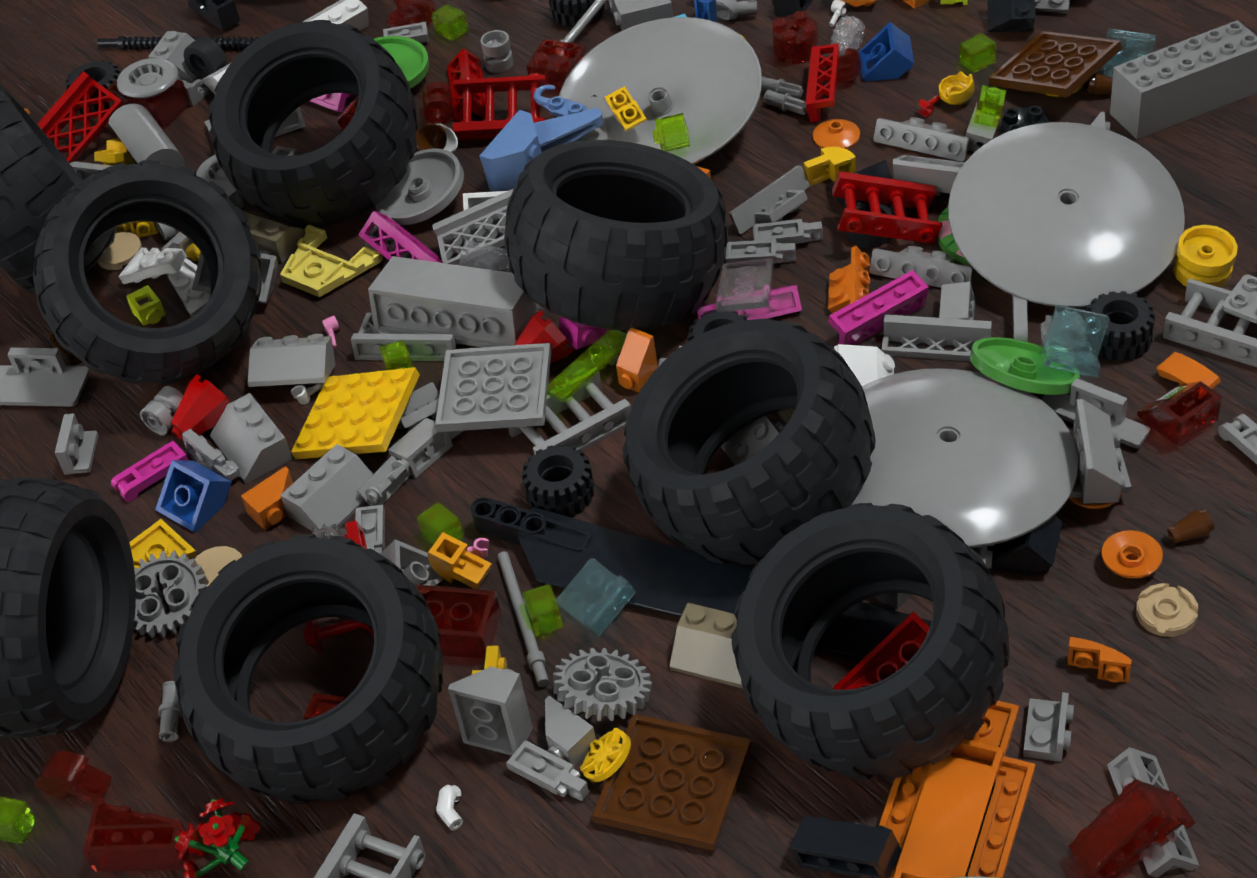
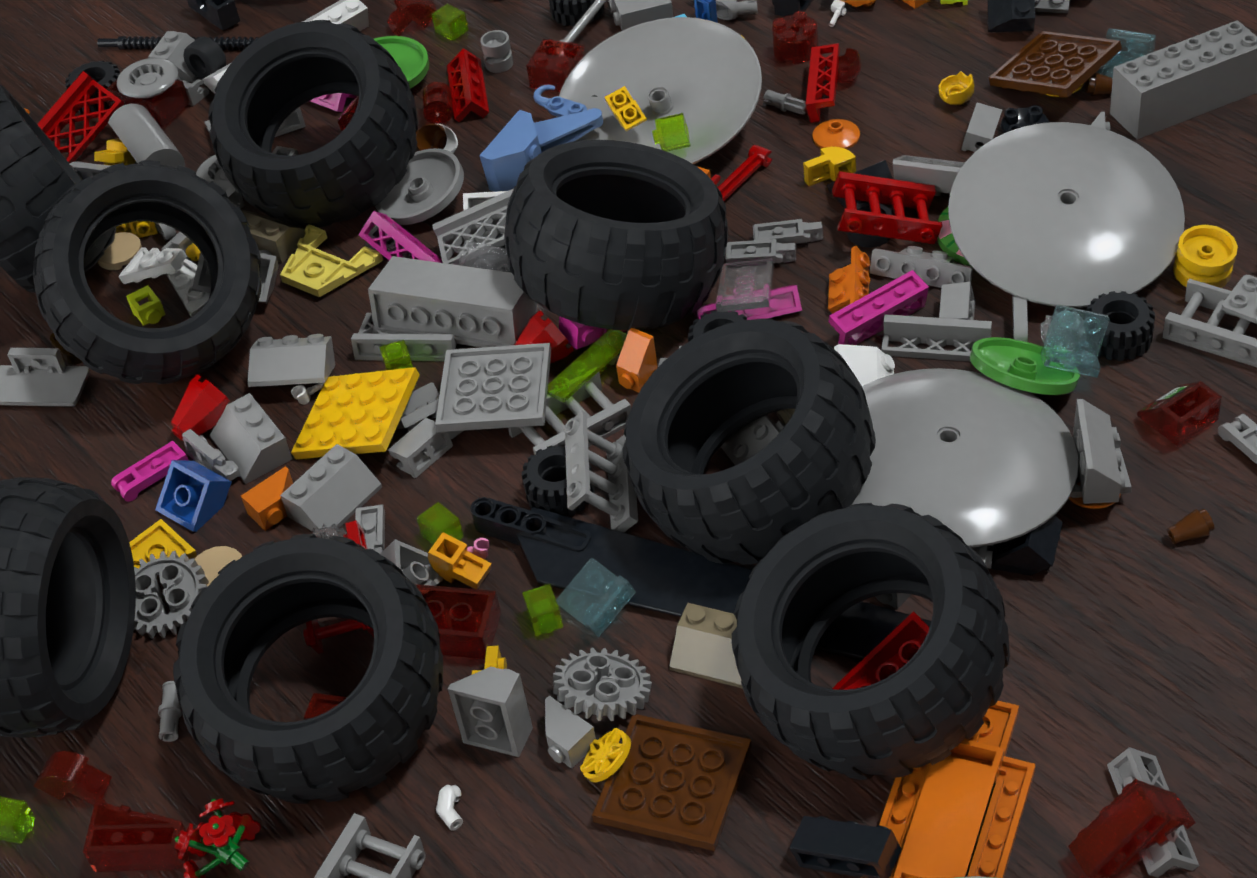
light grey bracket [55,414,99,474] -> none
light grey wheel [140,386,184,435] -> none
bright pink hand [322,316,340,349] -> none
light grey hinge [357,455,410,506] -> none
light grey plate [383,22,429,43] -> none
red fence [453,73,548,140] -> none
light grey bar [497,551,549,687] -> none
light grey hinge [506,740,590,801] -> none
light grey bracket [729,166,809,234] -> none
light grey axle [761,76,803,99] -> none
clear gear [831,15,865,56] -> none
blue slope [858,22,914,82] -> none
light grey bracket [873,117,969,162] -> none
red hand [918,94,941,117] -> none
clear neon green brick [959,33,996,73] -> none
clear neon green brick [973,85,1006,128] -> none
light grey bracket [1023,692,1074,762] -> none
light grey bracket [1041,378,1150,449] -> none
orange slope [1067,637,1132,683] -> none
orange dish [1102,530,1163,578] -> none
tan tile [1136,583,1198,637] -> none
orange slope [1156,352,1221,398] -> none
none -> light grey fence [564,411,638,533]
none -> red piece [711,145,772,201]

